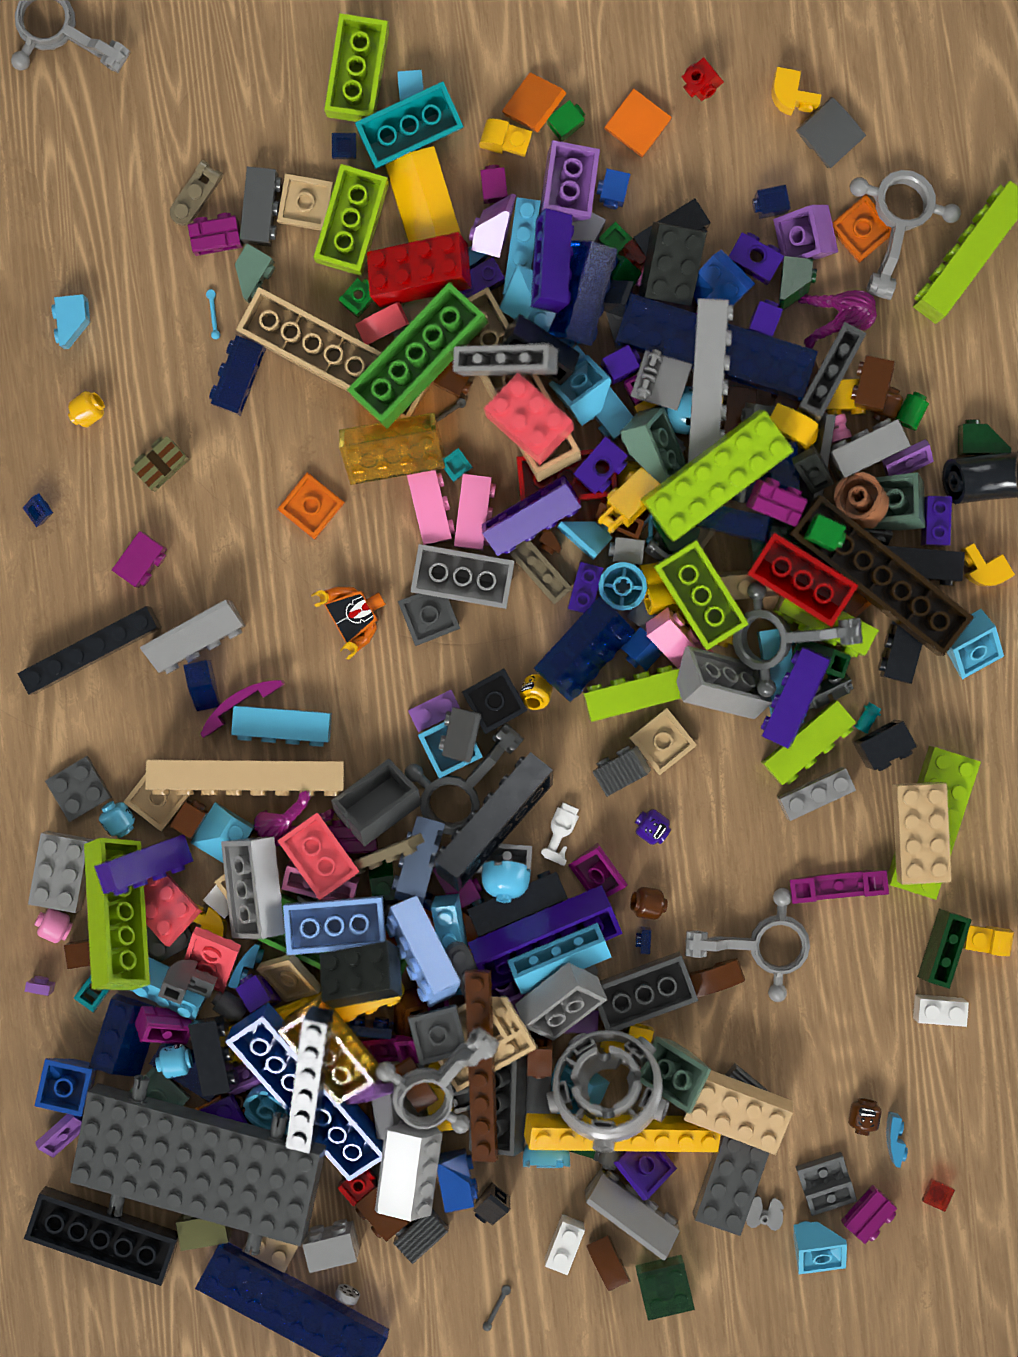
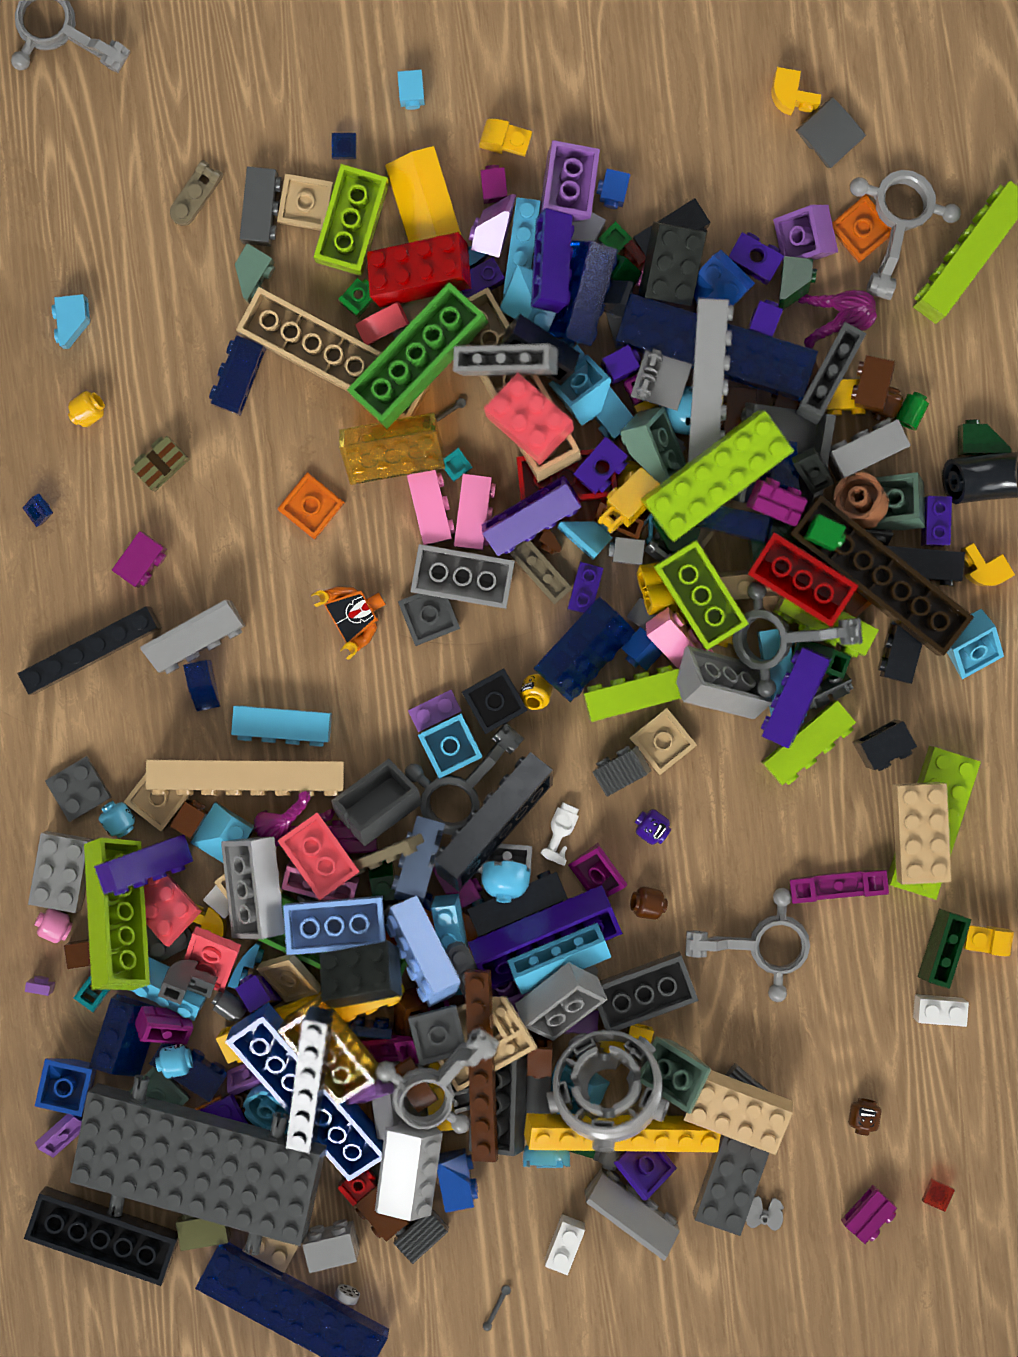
magenta brick [188,213,243,256] -> none
black brick [188,1015,239,1096] -> none
magenta slope [200,680,286,738] -> none
medium azure hinge [206,289,220,340] -> none
lime brick [324,13,389,122] -> none
teal slope [355,81,464,170] -> none
reddish brown slope [434,359,473,398] -> none
dark grey slope [439,707,482,763] -> none
black slope [473,1182,510,1226] -> none
orange tile [502,72,567,133] -> none
green brick [546,100,585,142] -> none
reddish brown slope [586,1236,631,1291] -> none
medium azure cylinder [599,562,647,611] -> none
orange tile [604,88,672,158] -> none
clear blue plate [635,927,652,954] -> none
clear green brick [635,1255,695,1321] -> none
red brick [681,57,724,101] -> none
reddish brown slope [689,958,745,998] -> none
clear blue brick [752,184,791,219] -> none
yellow brick [770,403,819,450] -> none
light grey brick [777,767,856,821] -> none
medium azure slope [793,1221,847,1274] -> none
dark grey slope [795,1152,857,1216] -> none
bright pink wheel [831,414,852,444] -> none
teal pin [854,702,881,734] -> none
medium lavender plate [882,439,934,476] -> none
dark azure slope [886,1112,908,1168] -> none

